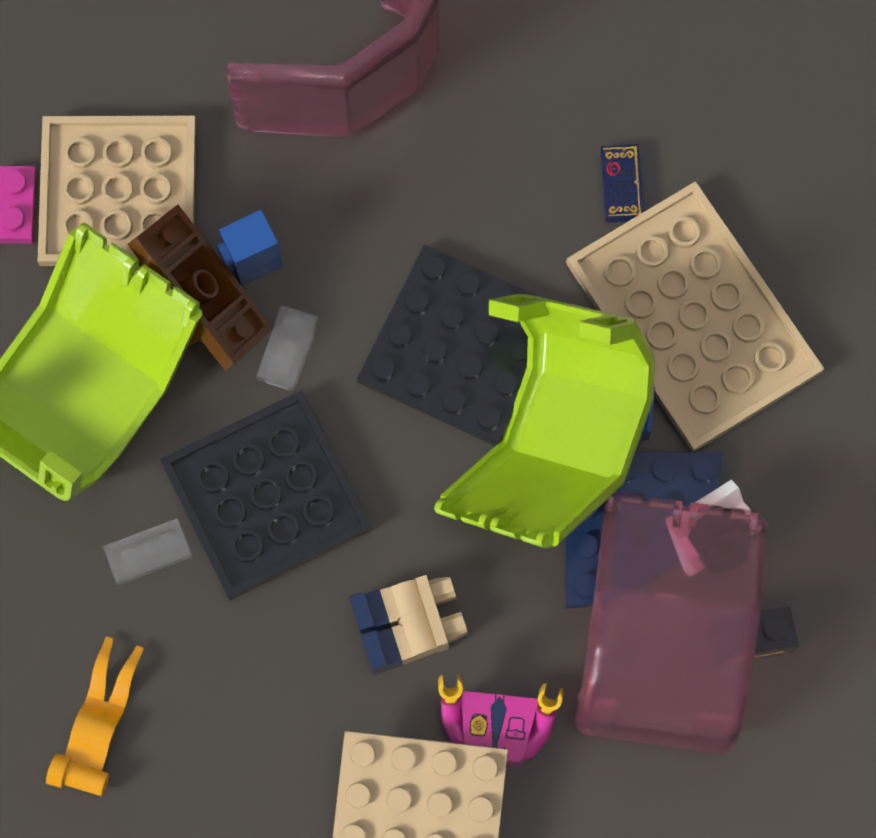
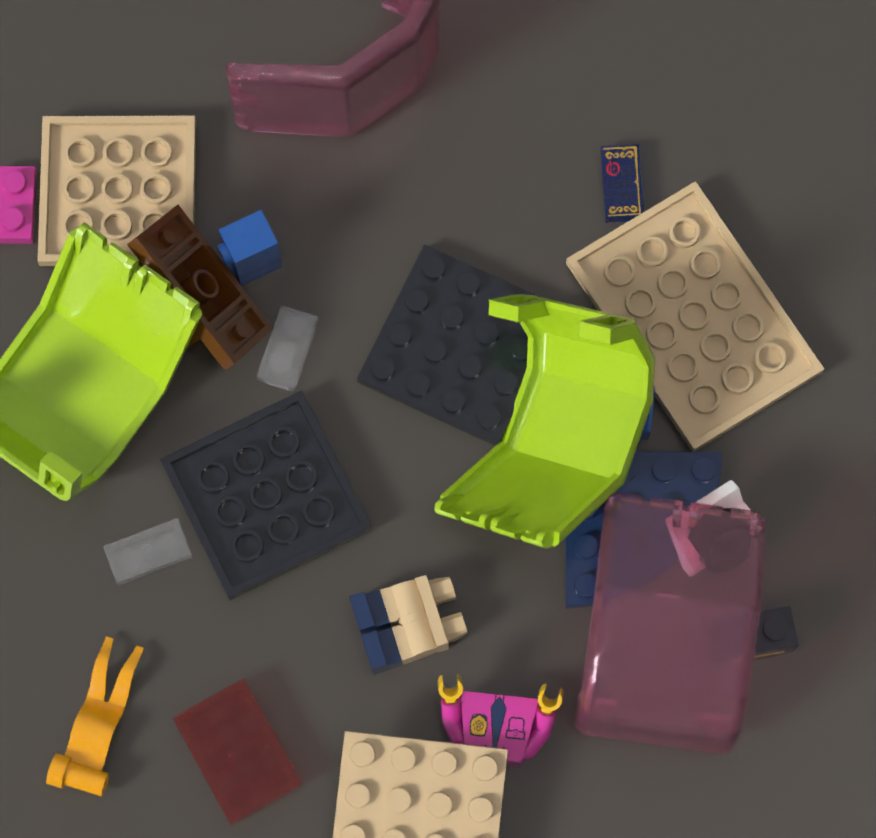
none -> clear red plate [173,678,303,826]

